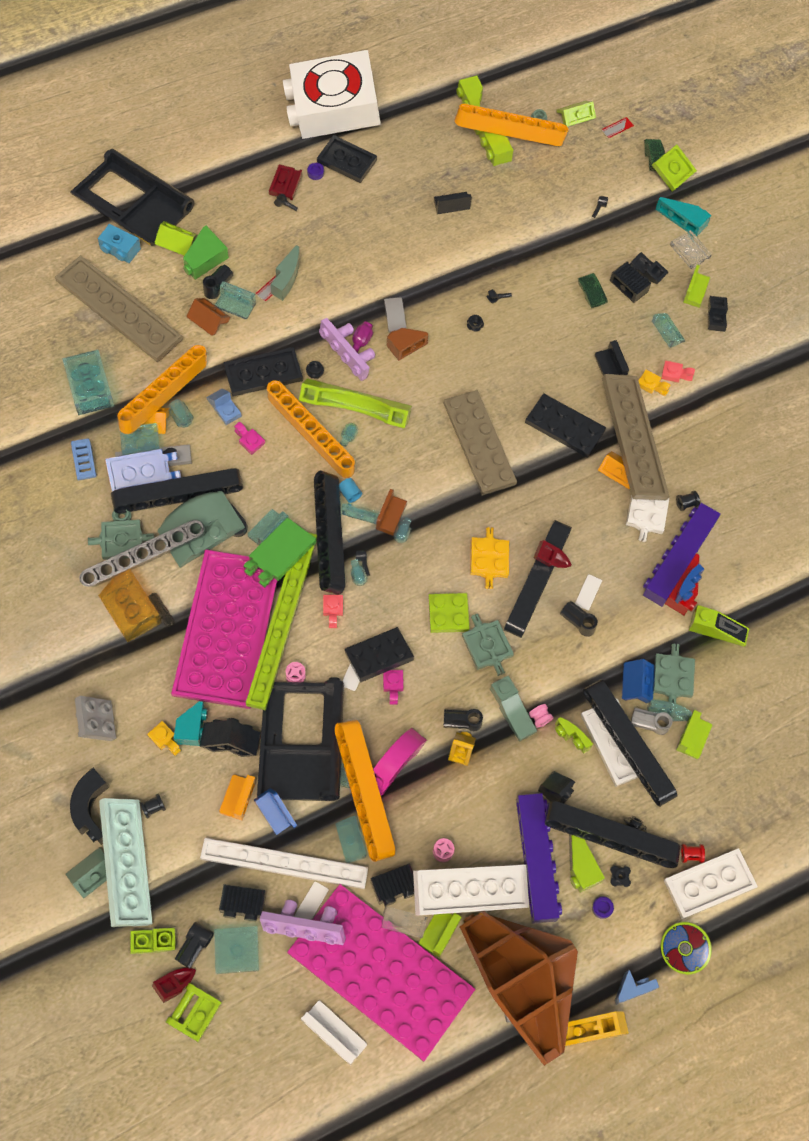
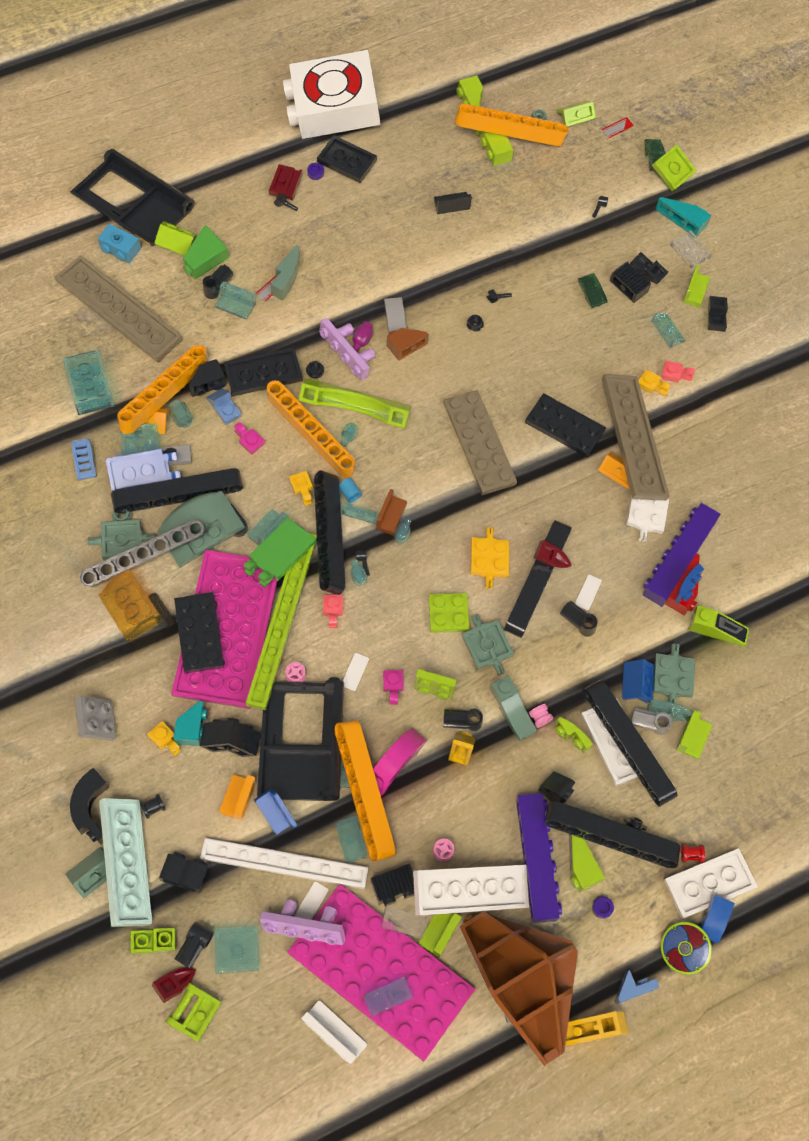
dark orange panel [187,298,231,336] -> none
black brick [219,884,266,922] -> none
black plate [344,627,414,683] -> none
black panel [594,340,629,376] -> none
black plate [610,866,631,887] -> none
black bush [676,491,700,511] -> none
none -> black brick [159,852,209,893]
none -> black plate [174,592,224,674]
none -> black slope [189,359,226,397]
none -> yellow plate [289,471,313,506]
none -> clear light blue slope [363,977,414,1016]
none -> lime plate [414,669,457,700]
none -> blue slope [700,895,735,943]

